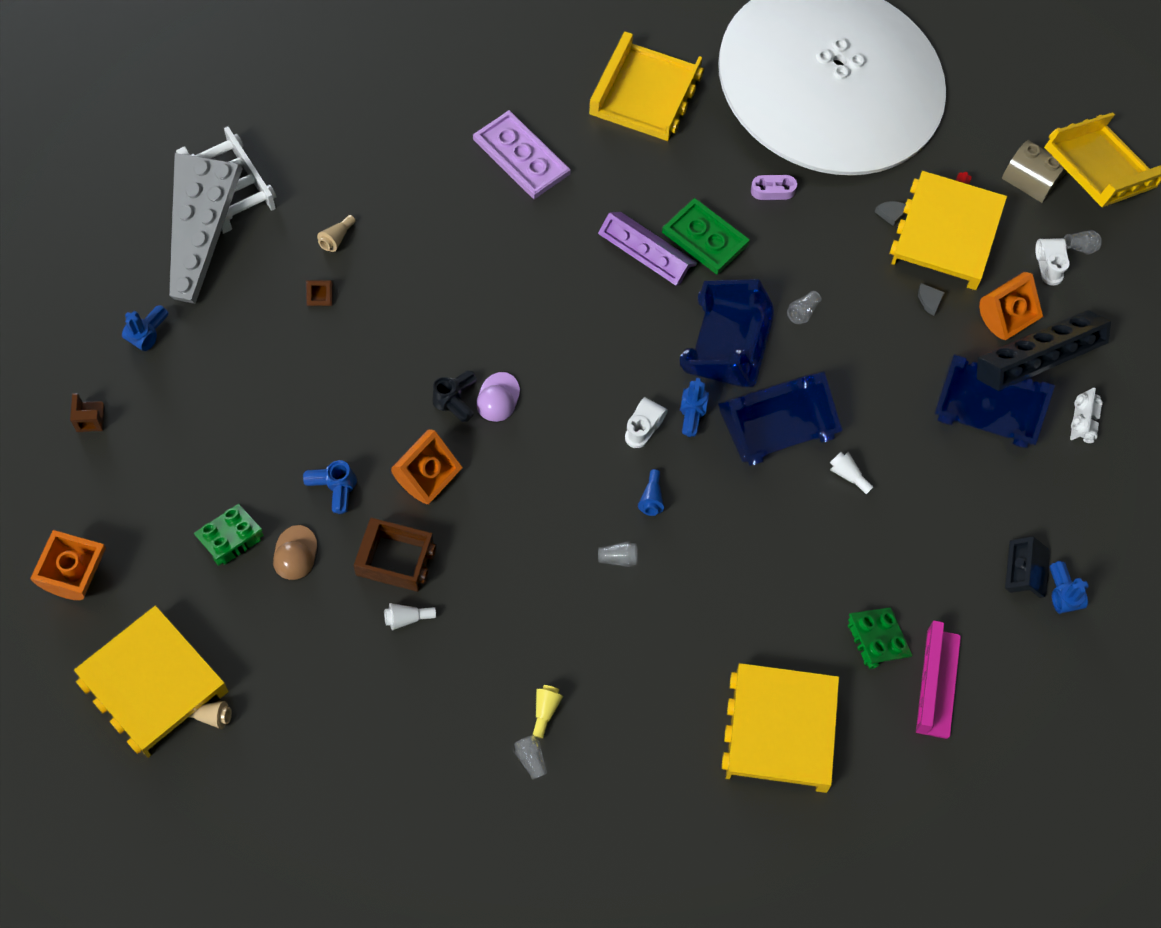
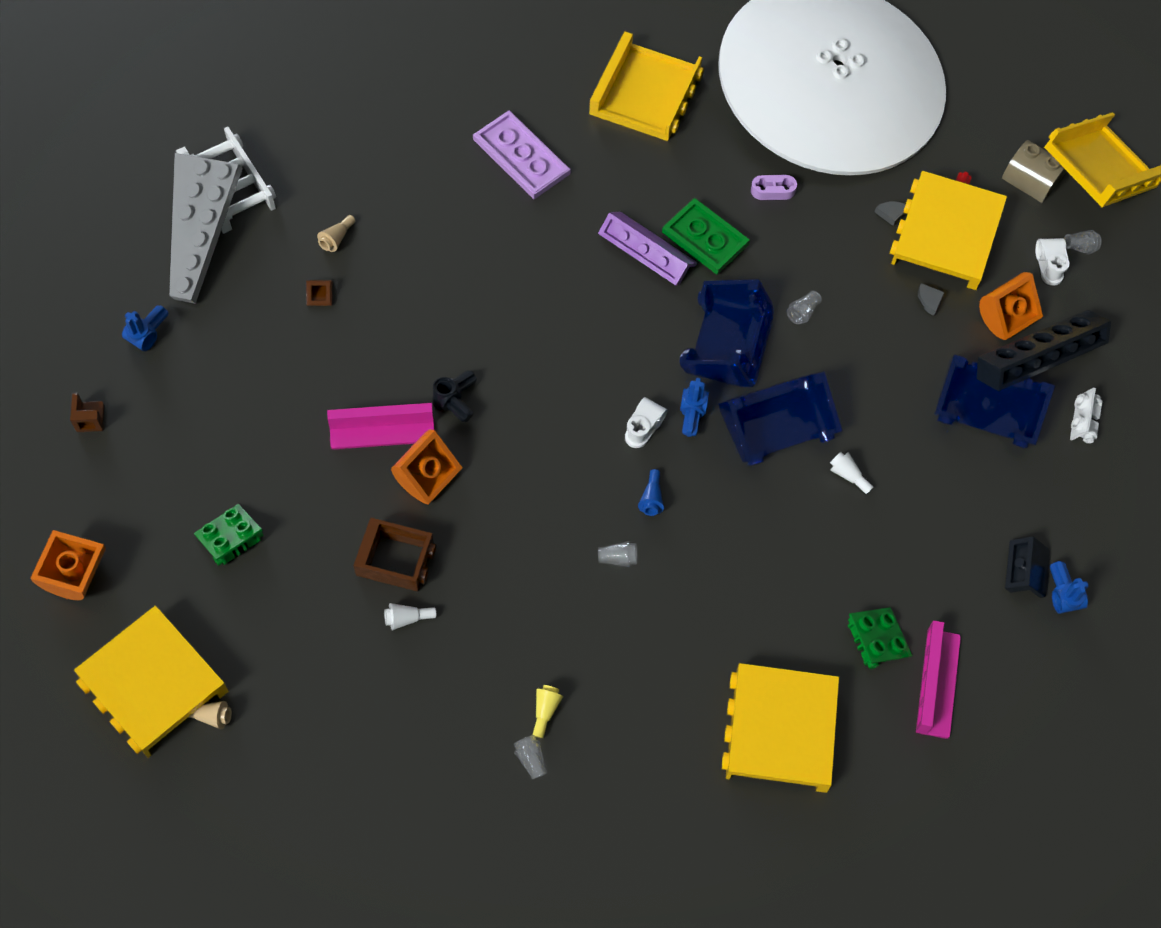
medium nougat cap [273,525,317,580] -> none
blue axle [303,460,357,514] -> none
lavender cap [476,372,520,422] -> none
none -> dark pink panel [327,403,434,449]

